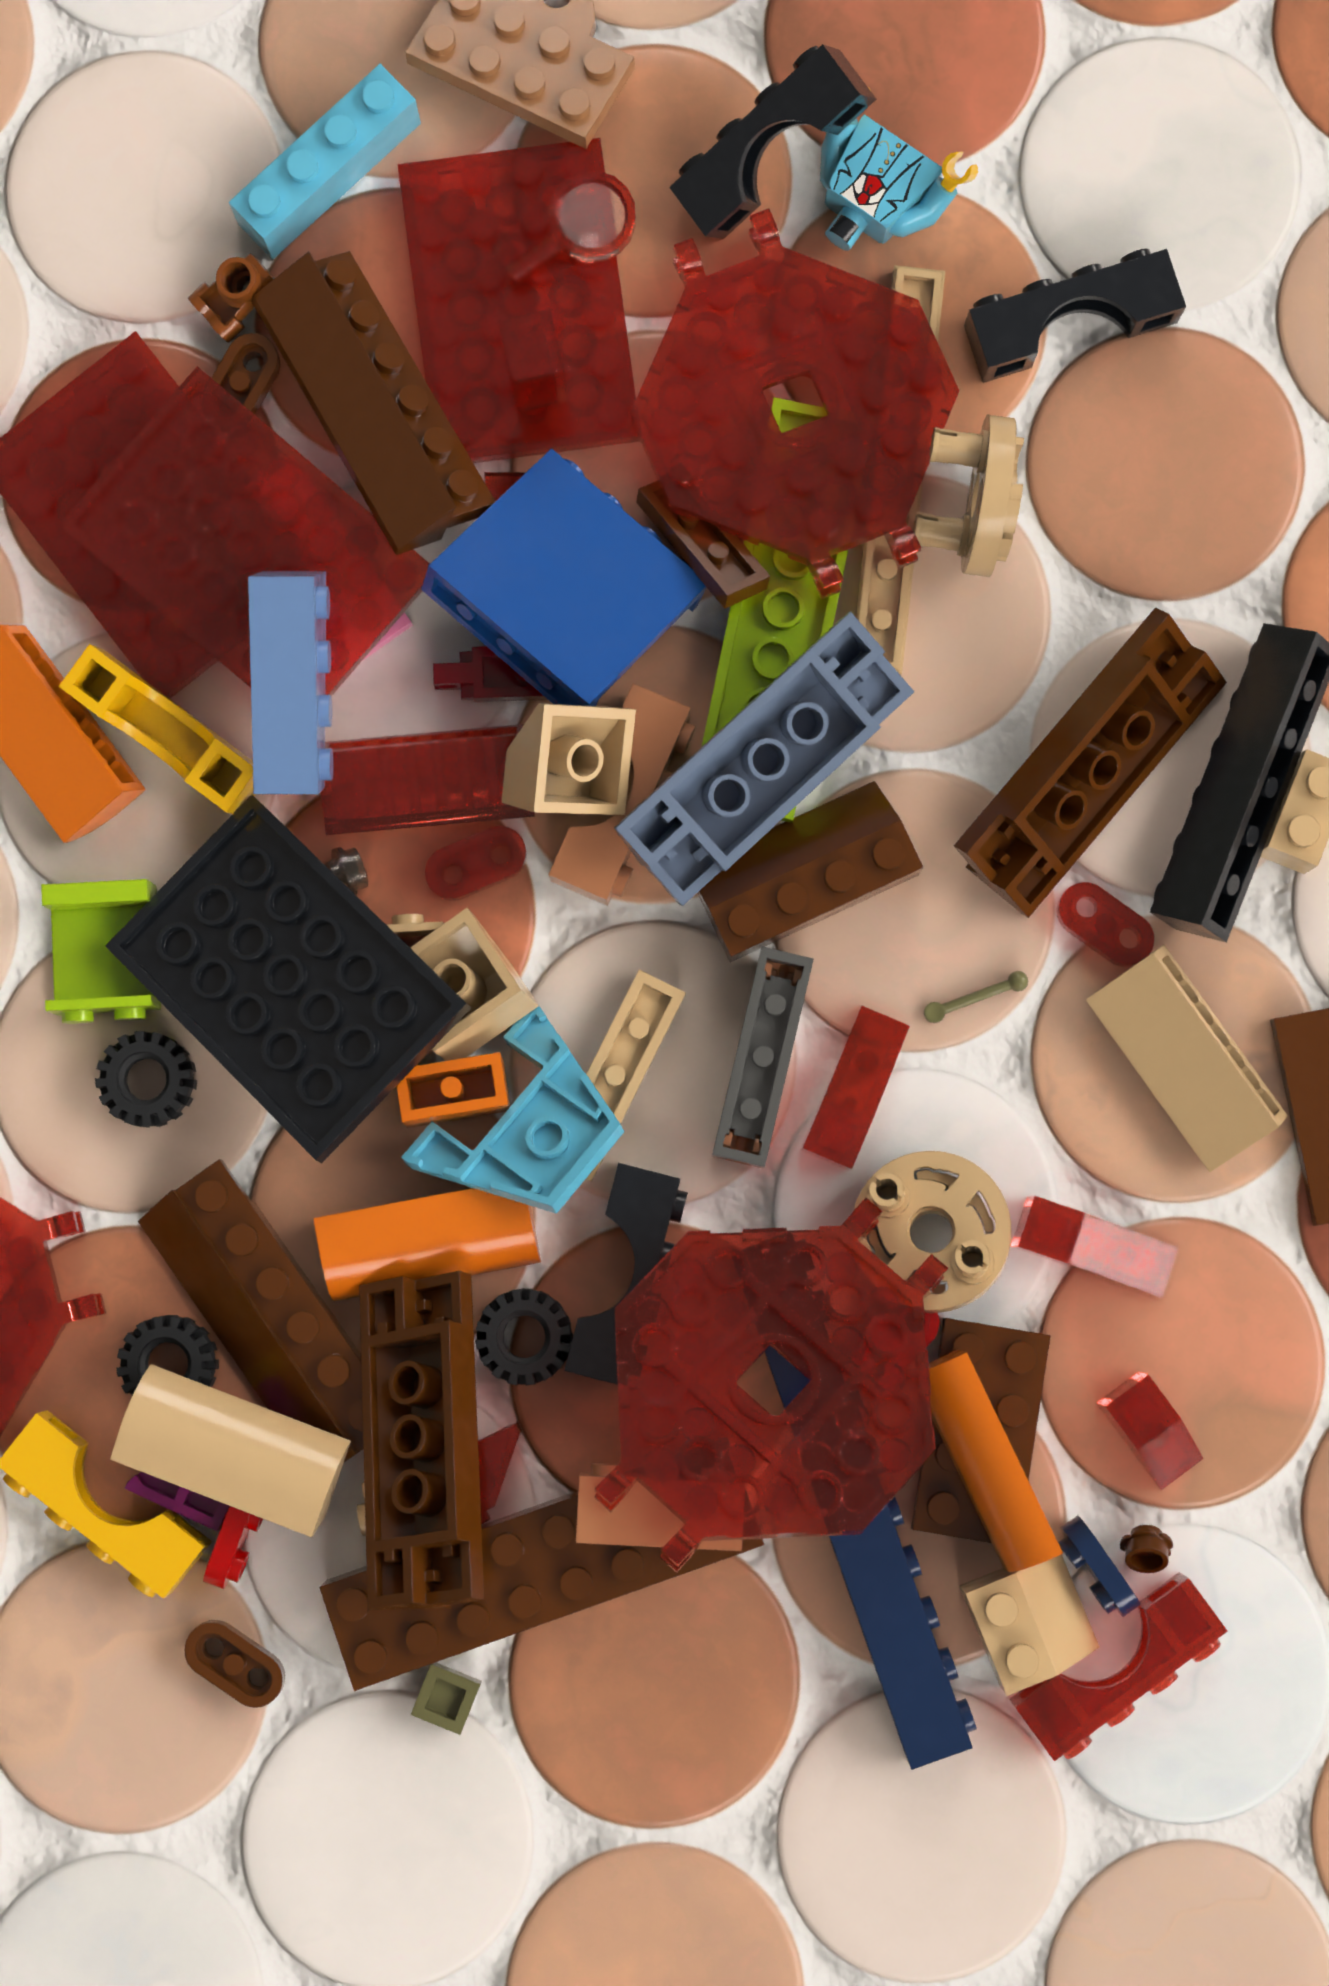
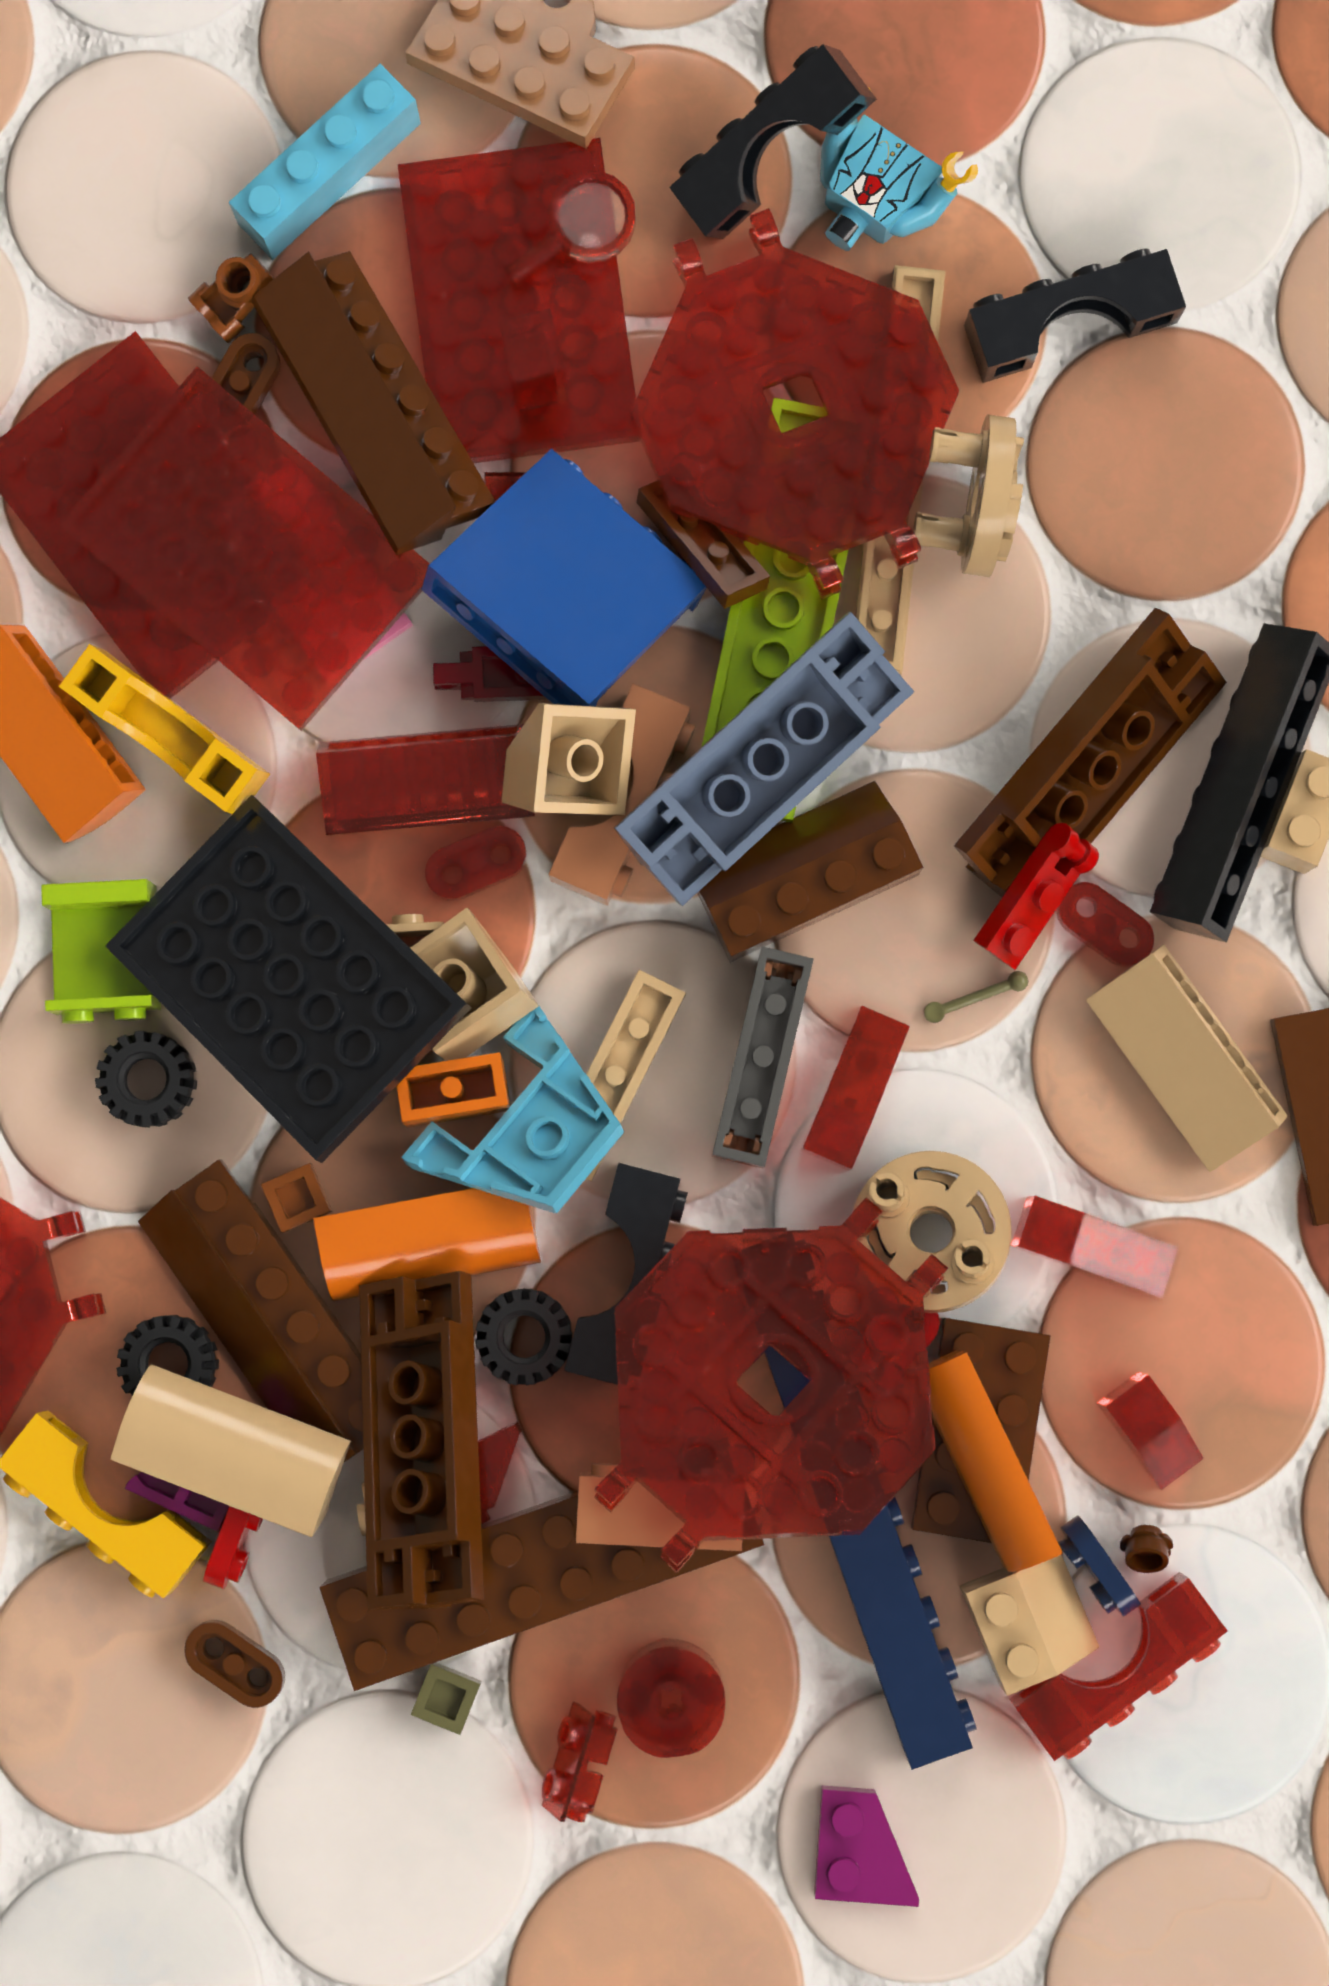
medium blue wedge [248,571,334,794] -> none
clear smoke plate [325,847,368,895] -> none
none -> dark orange plate [261,1163,333,1233]
none -> clear red hinge [542,1701,618,1822]
none -> clear red brick [617,1638,726,1758]
none -> magenta wing [814,1785,919,1907]
none -> red plate [973,822,1099,970]

